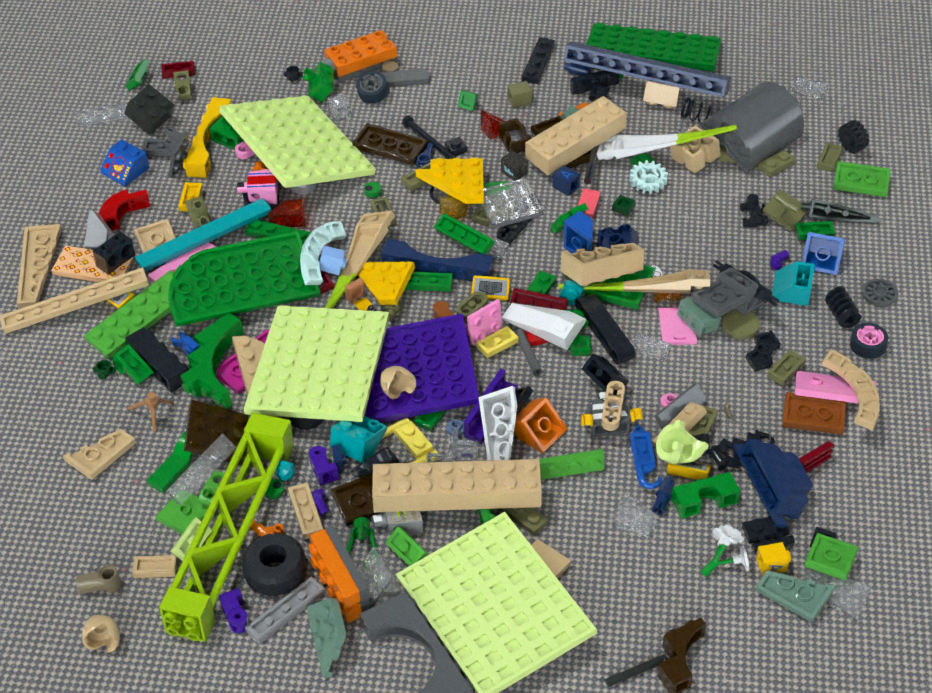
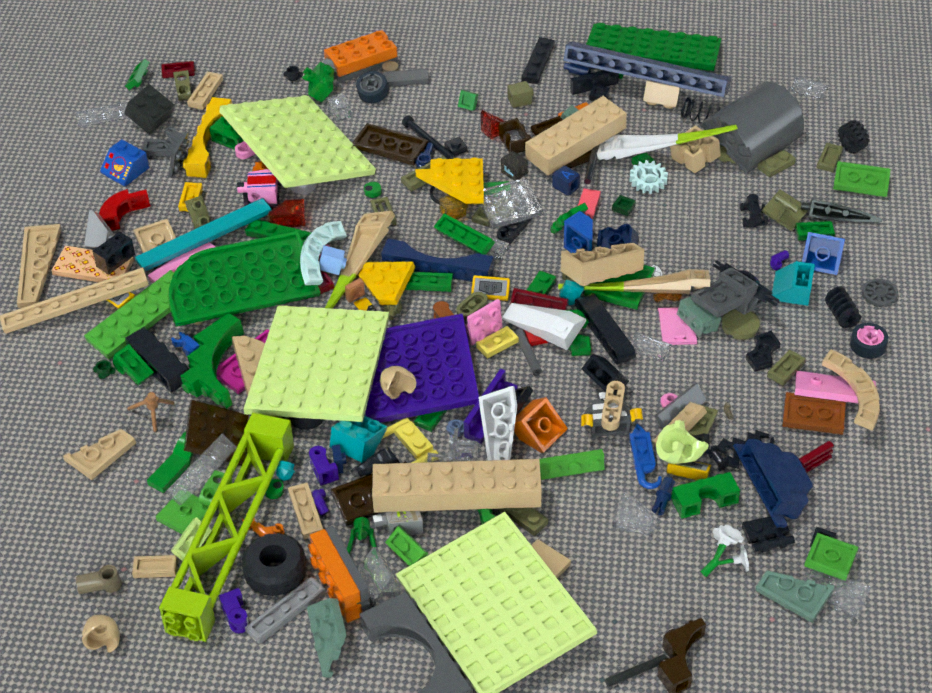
yellow brick [756,542,791,576] -> none
none -> tan plate [187,71,223,110]

